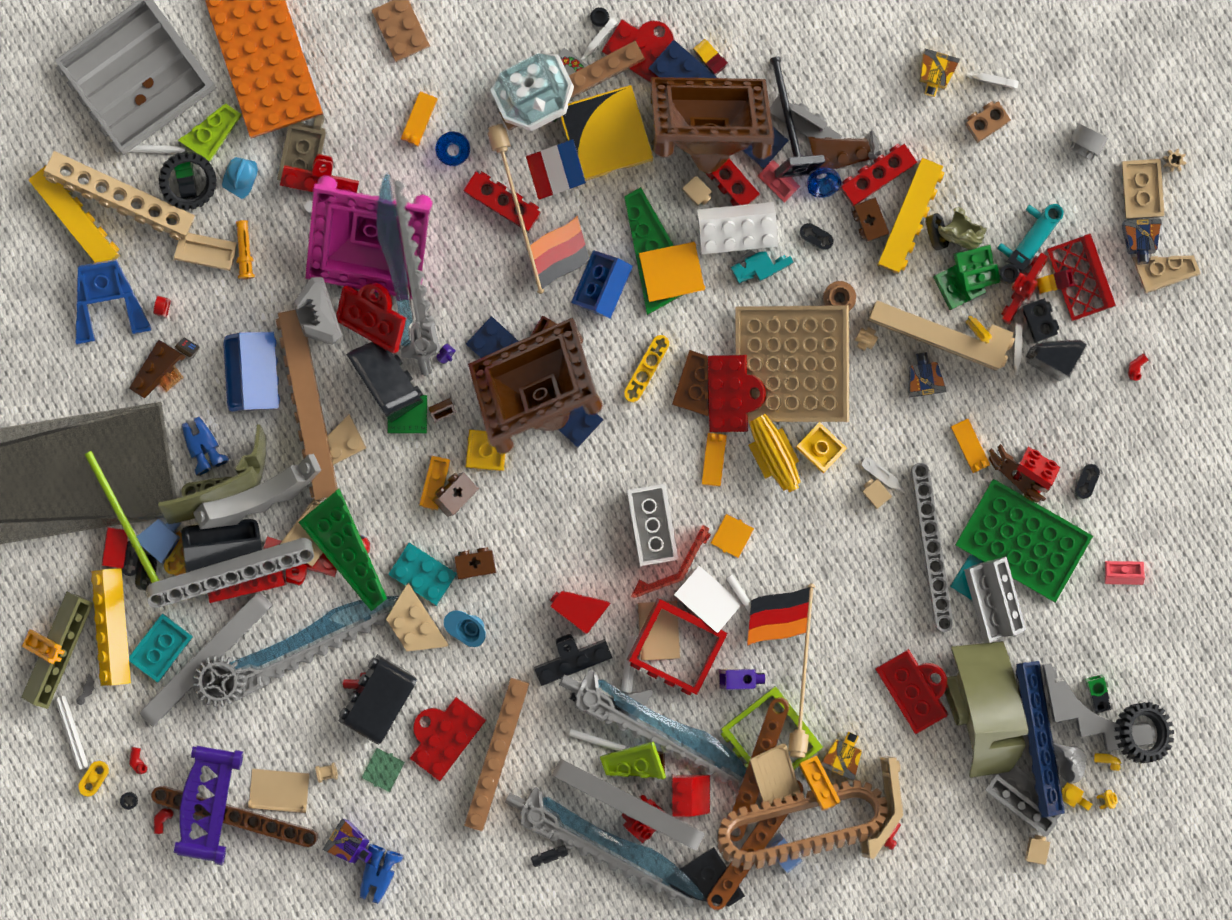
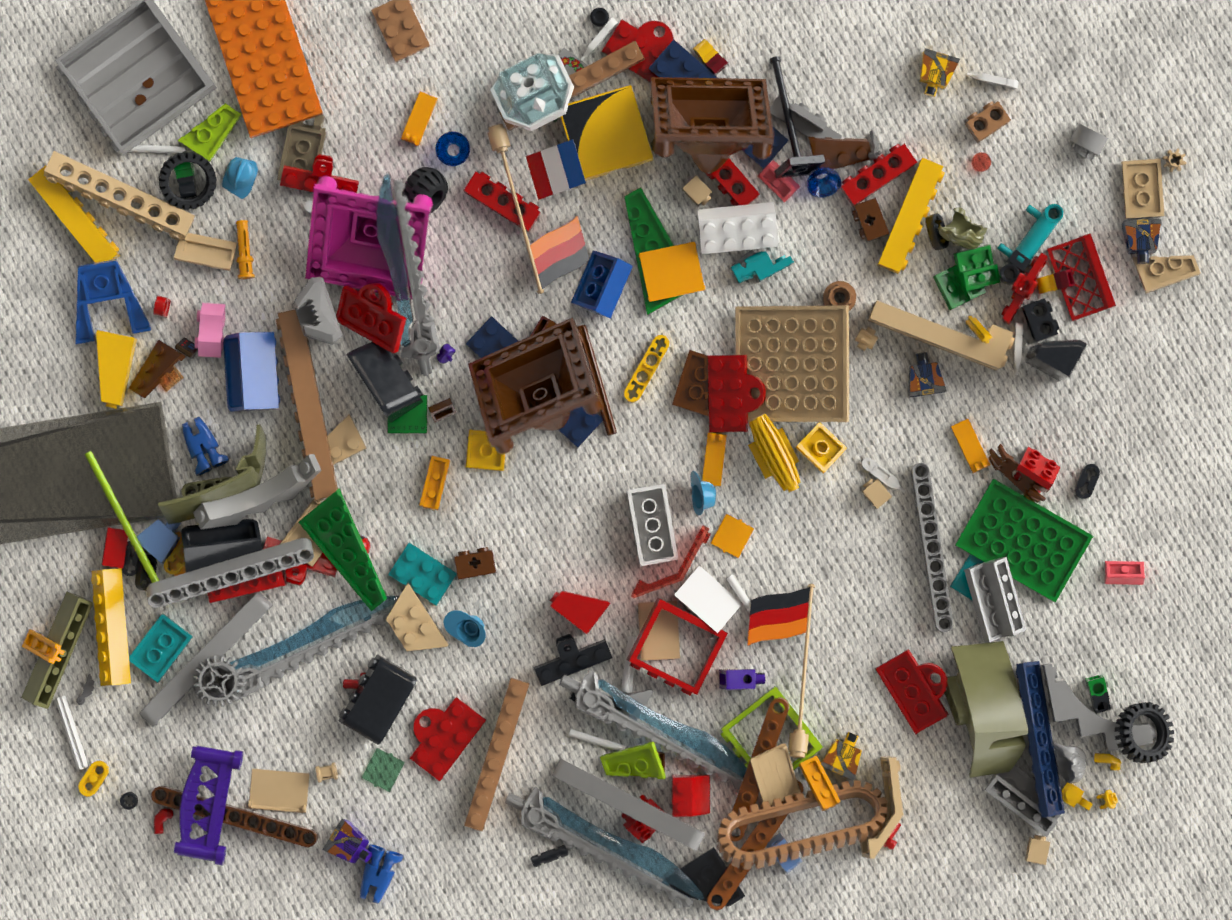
red arm [129,747,148,774] -> none
brick [432,472,479,517] -> none
black beam [800,223,834,250] -> none
red arm [1128,353,1149,381] -> none
none -> yellow slope [96,330,137,409]
none -> bright pink brick [195,303,225,358]
none -> black wheel [402,167,448,213]
none -> reddish brown axle [577,325,617,436]
none -> dark azure piece [690,471,716,515]
none -> clear red tile [971,152,991,172]

